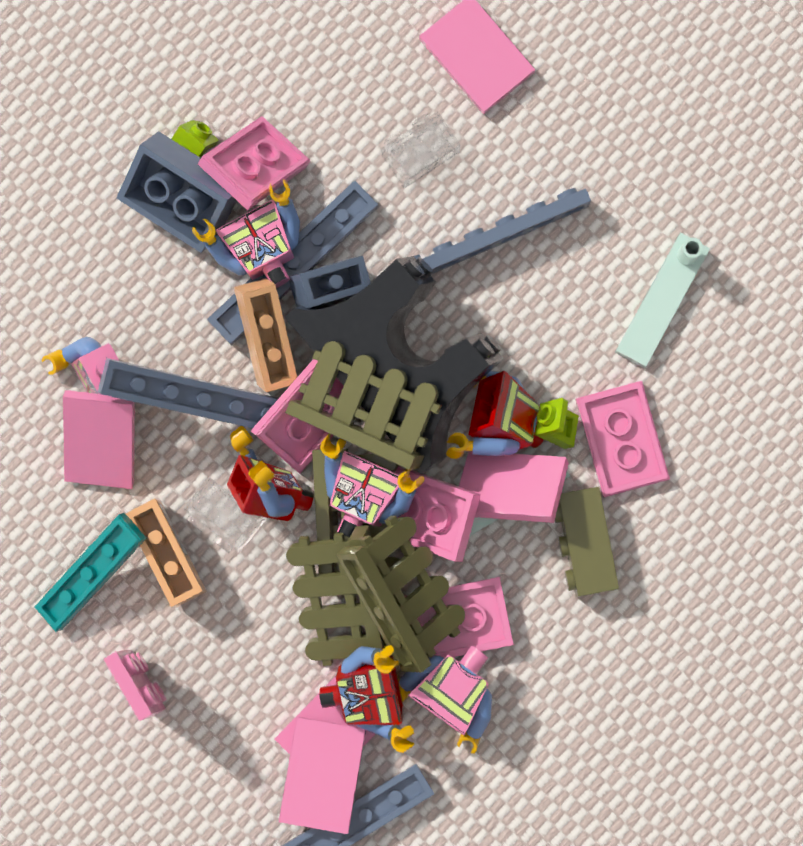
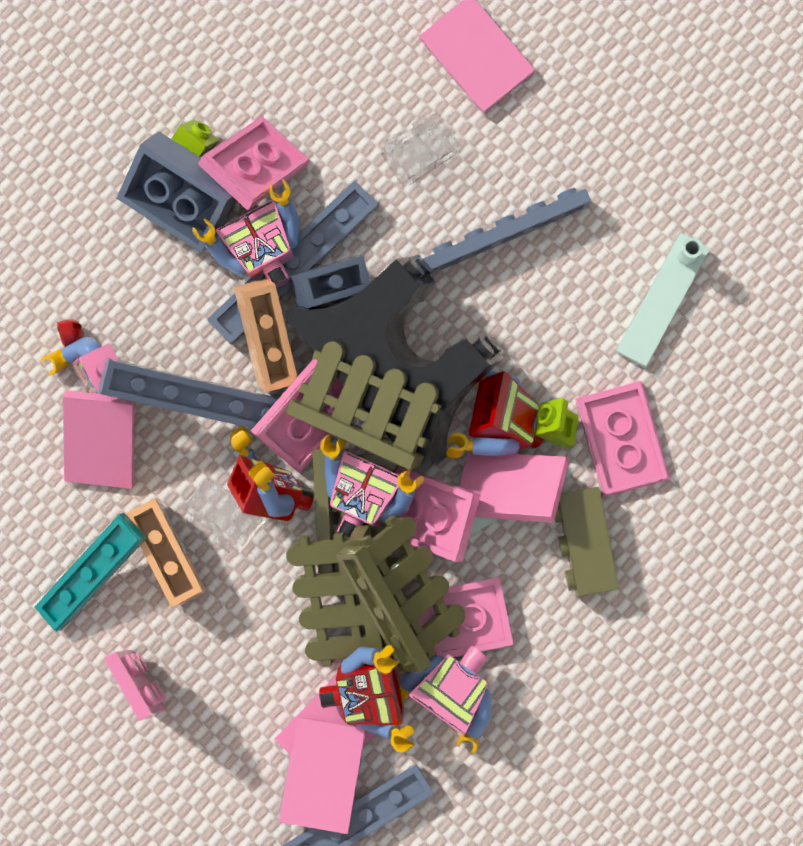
none -> red hinge [57,319,84,348]

